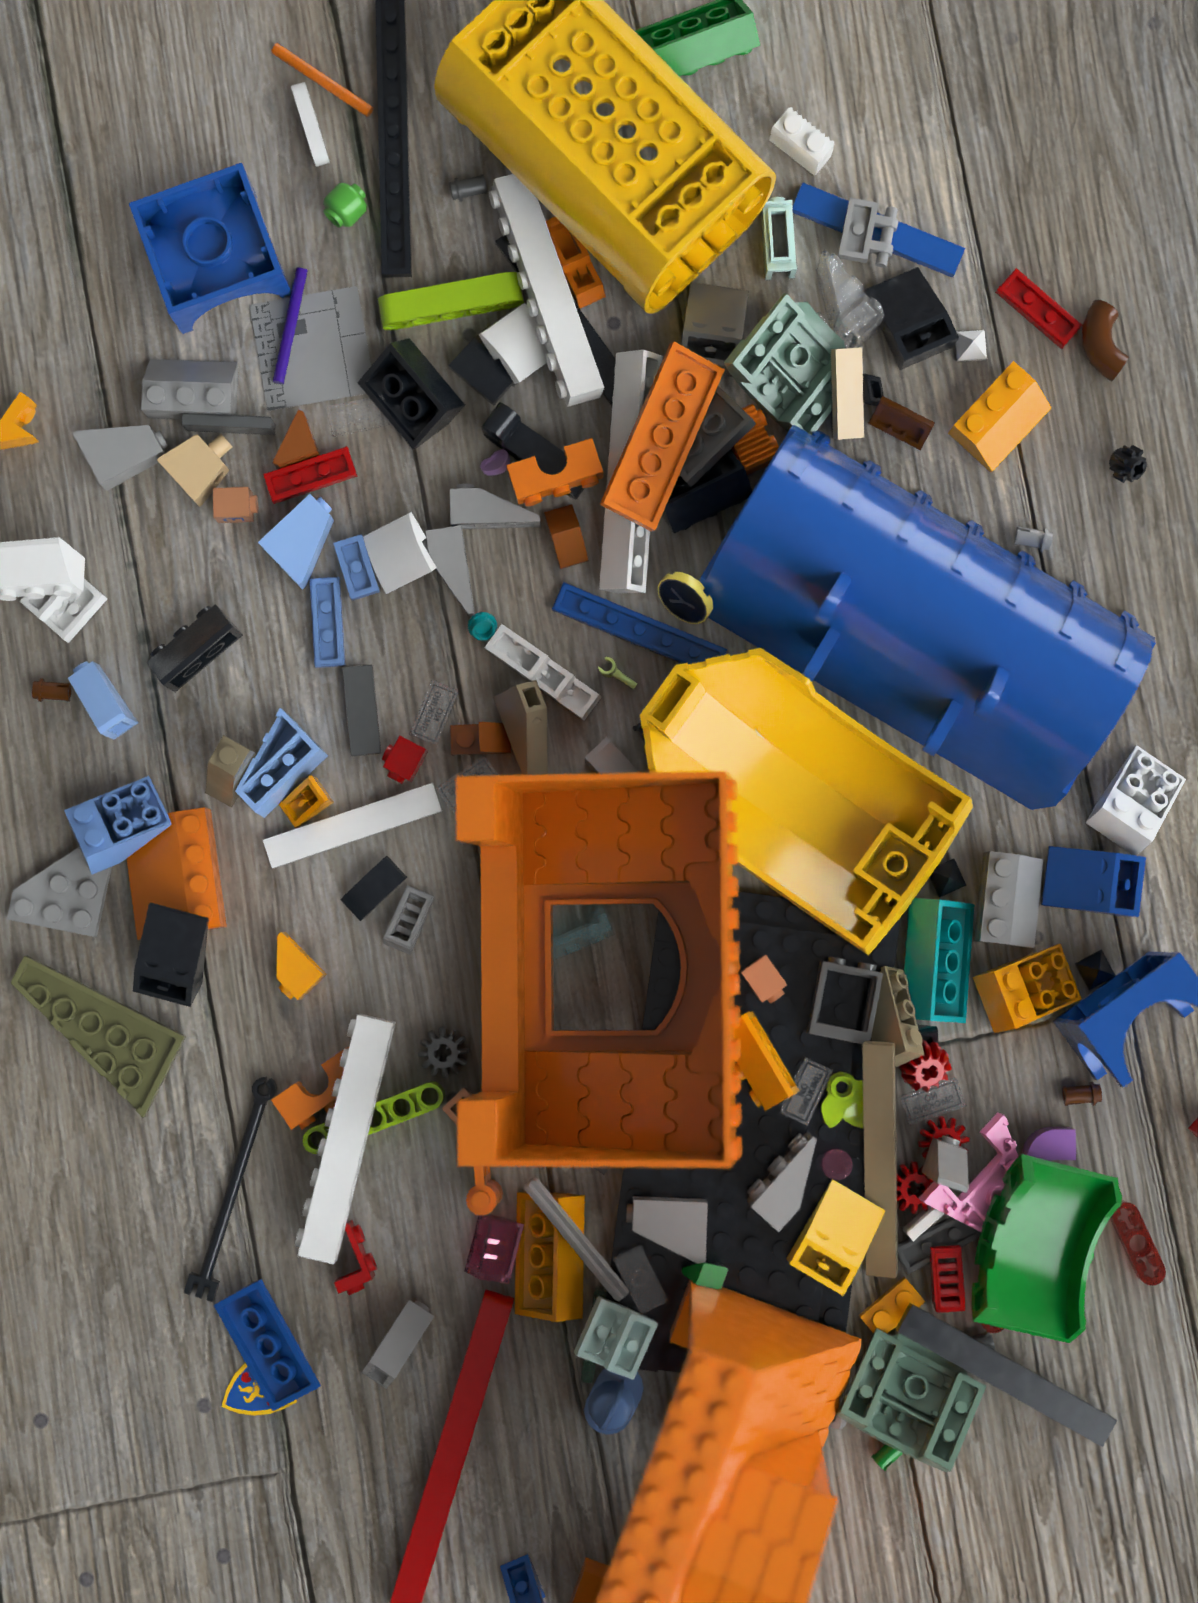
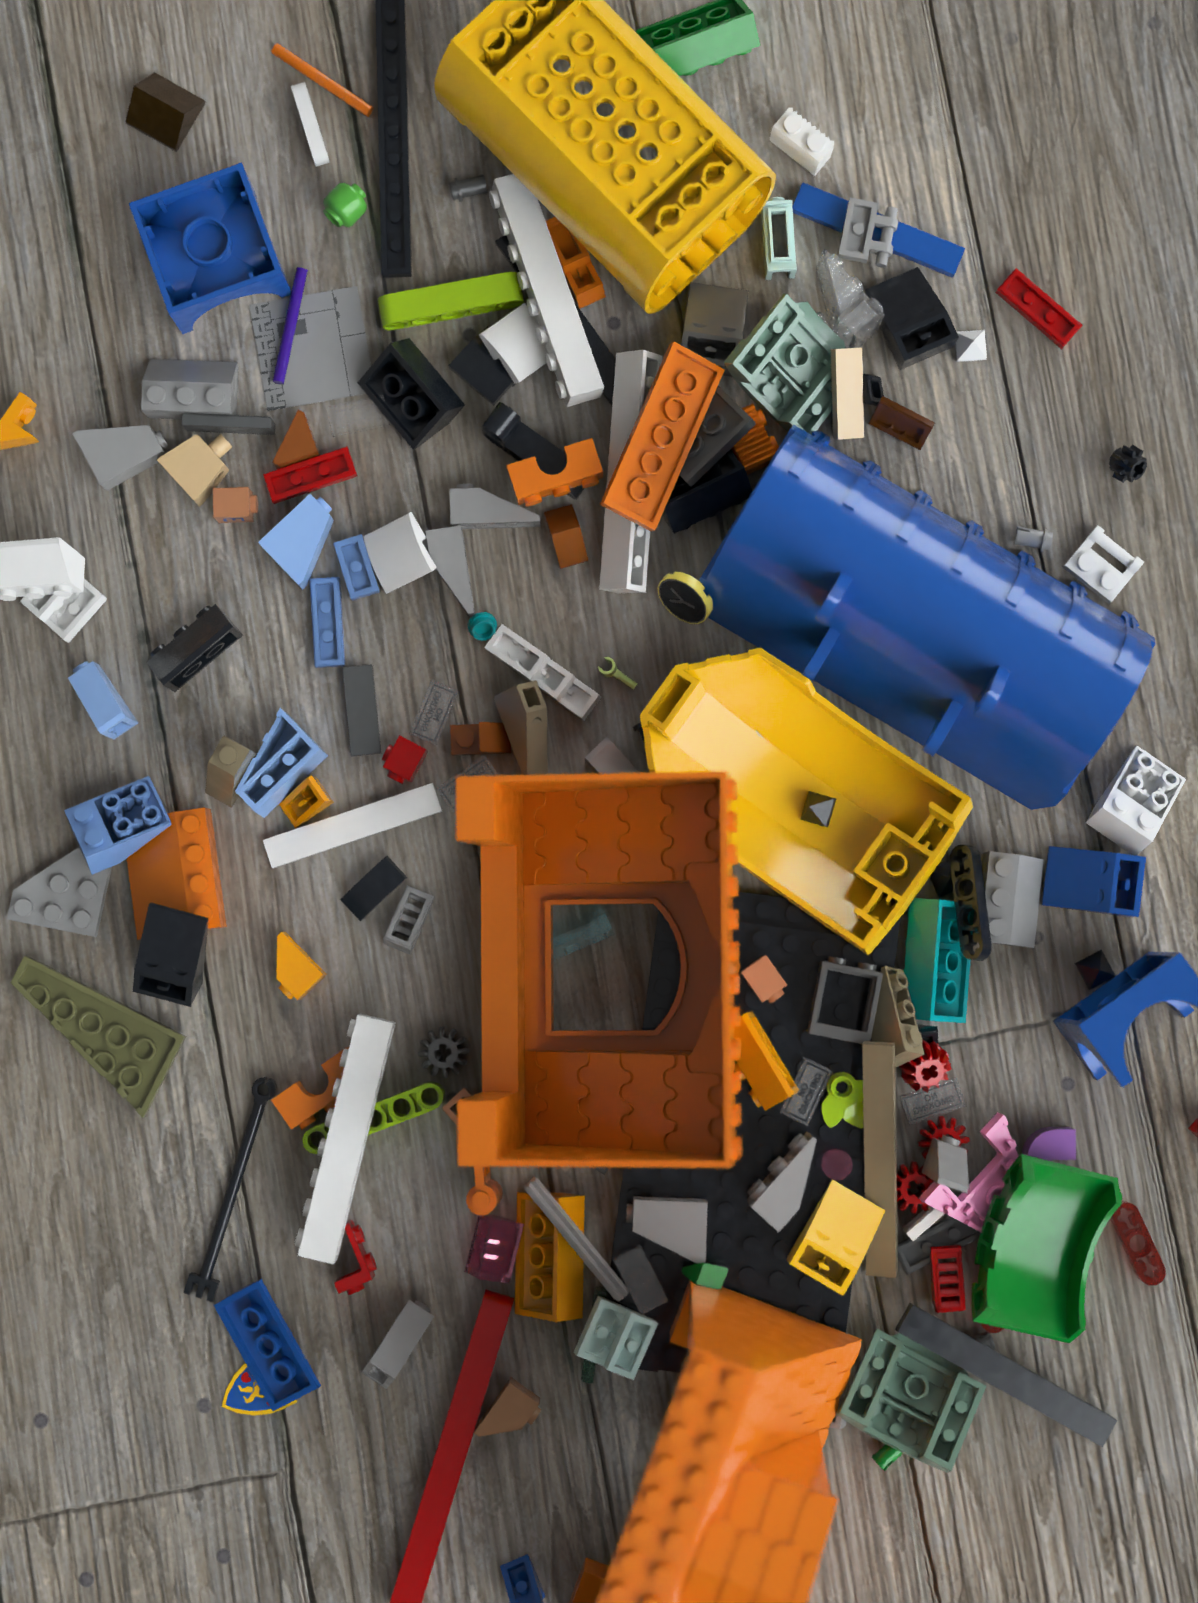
reddish brown pin [32,678,72,702] -> none
lavender piece [480,450,511,476] -> none
blue tile [552,582,727,664] -> none
medium blue piece [584,1368,643,1435] -> none
light orange plate [859,1276,925,1334] -> none
light orange slope [948,361,1051,473] -> none
light orange slope [973,943,1082,1033] -> none
reddish brown pin [1062,1081,1102,1106] -> none
reddish brown cylinder [1082,300,1129,381] -> none
none -> dark brown slope [125,72,206,152]
none -> medium nougat slope [474,1377,541,1437]
none -> slope [800,791,836,828]
none -> black beam [950,845,992,961]
none -> white plate [1063,525,1144,604]

